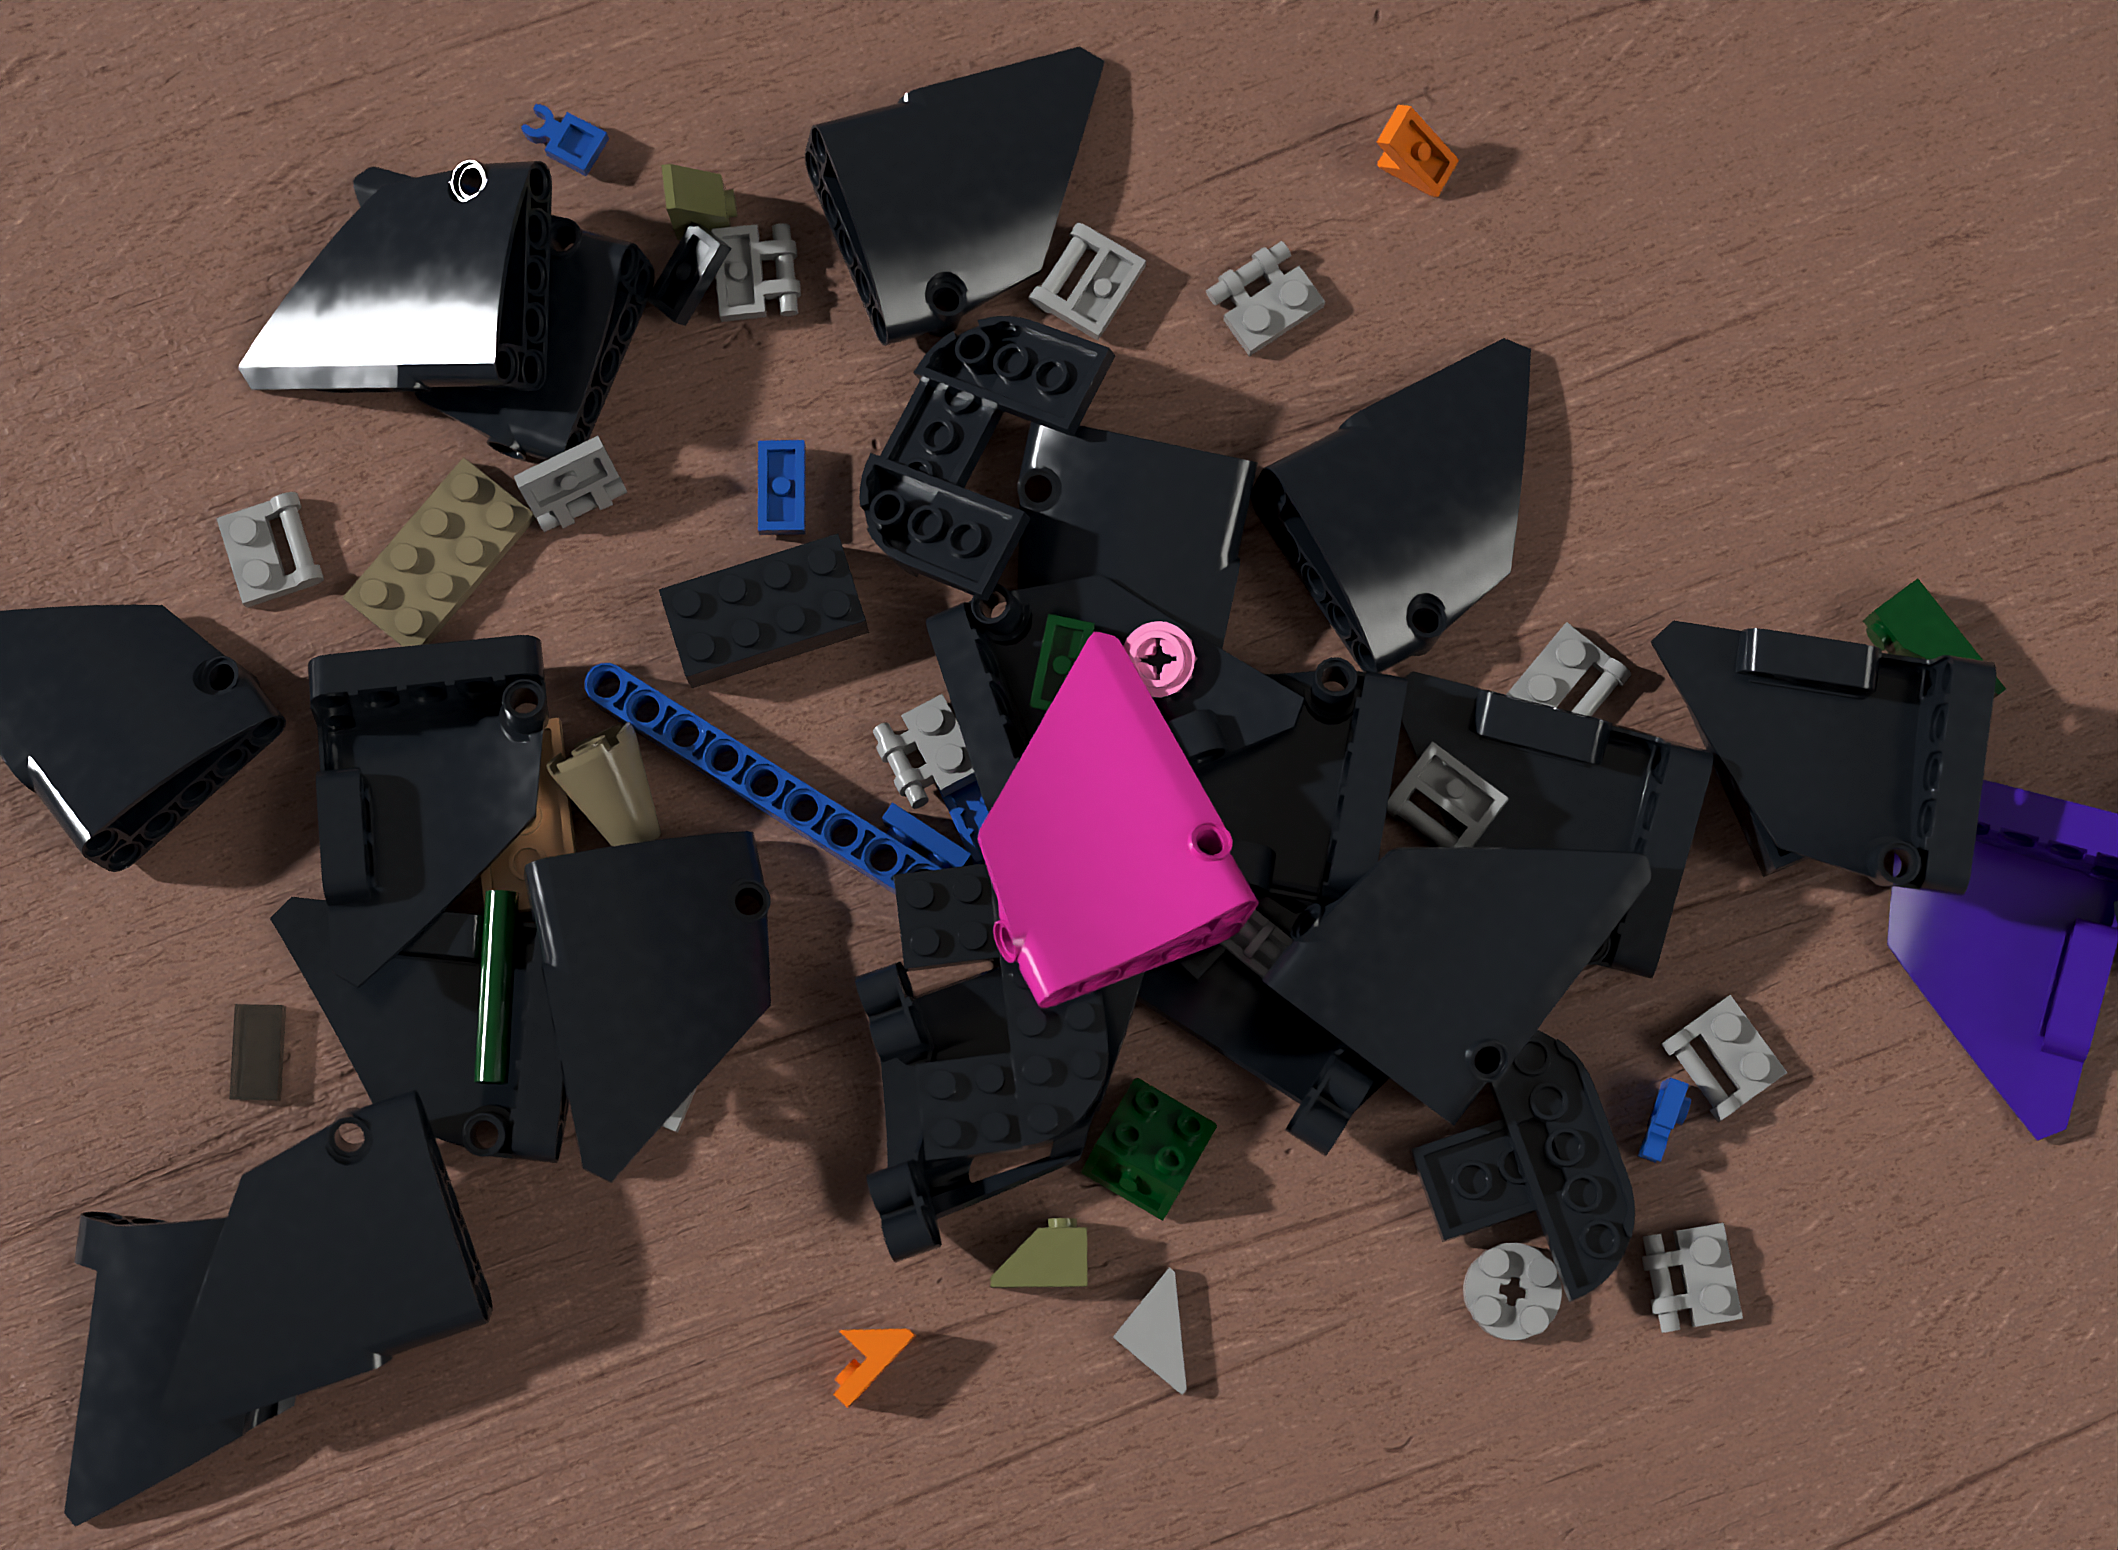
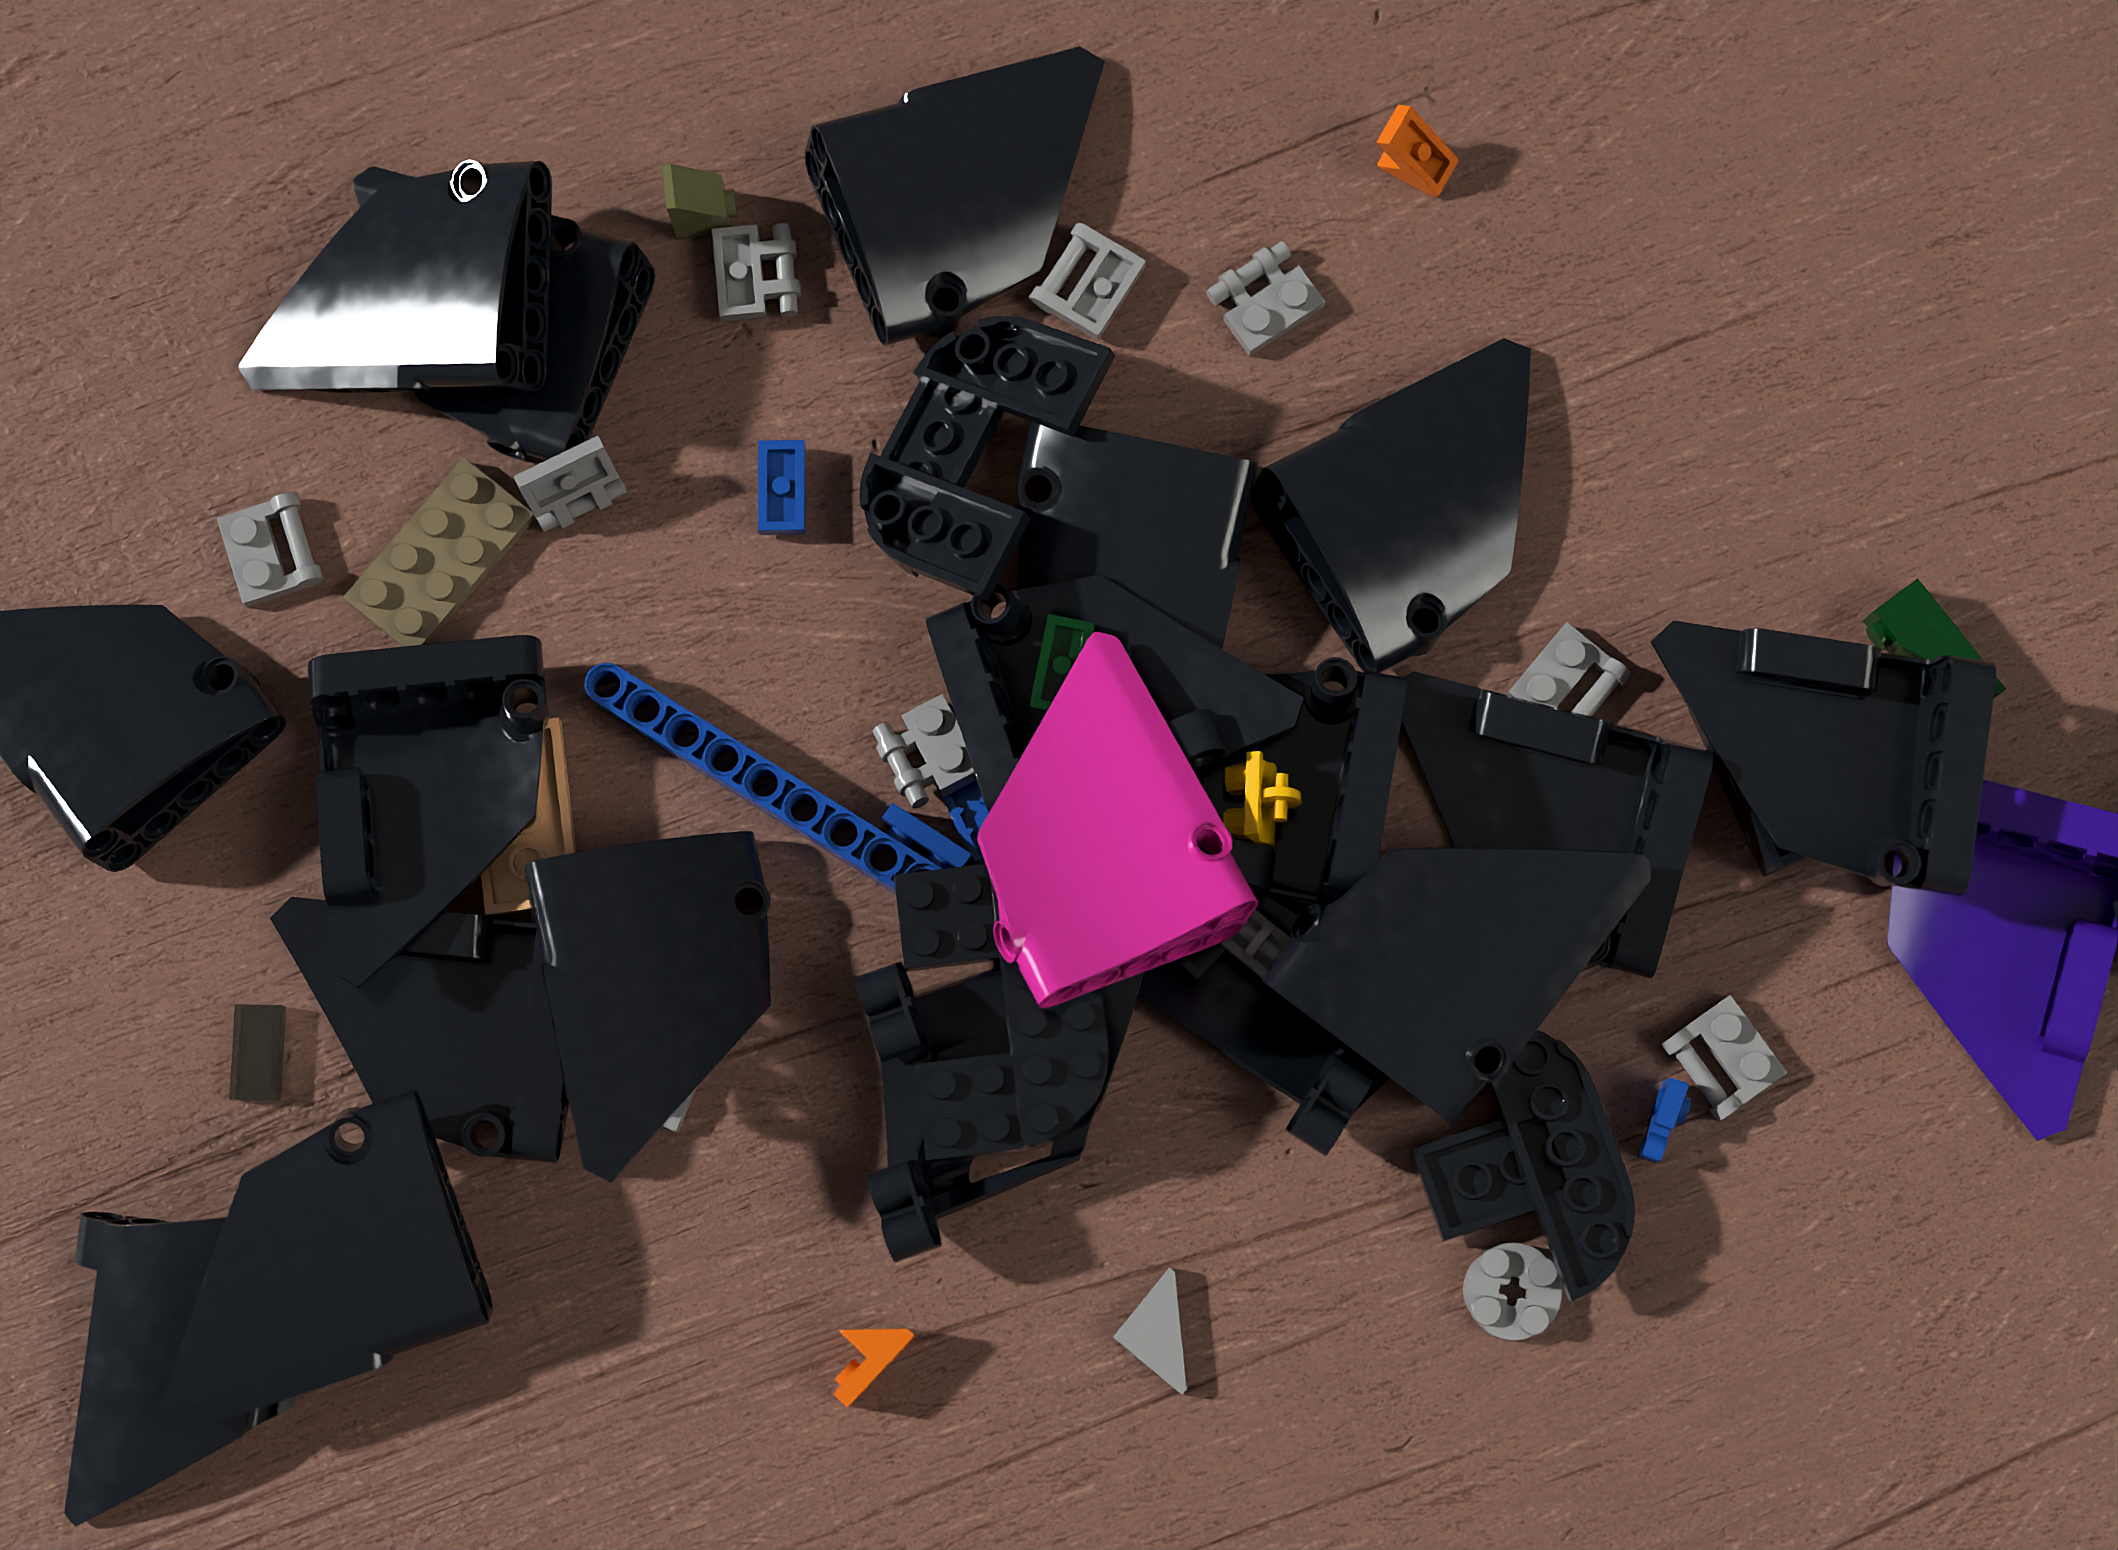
dark green piece [474,890,519,1085] -> none
blue plate [521,104,609,177] -> none
dark tan cone [546,722,661,846] -> none
black plate [646,221,731,326] -> none
black brick [659,534,869,688] -> none
olive slope [990,1218,1088,1288] -> none
dark green bracket [1080,1078,1217,1221] -> none
bright pink gear [1123,621,1197,698] -> none
light grey plate [1386,741,1509,847] -> none
light grey plate [1642,1223,1743,1333] -> none
none -> yellow hips [1223,751,1302,847]

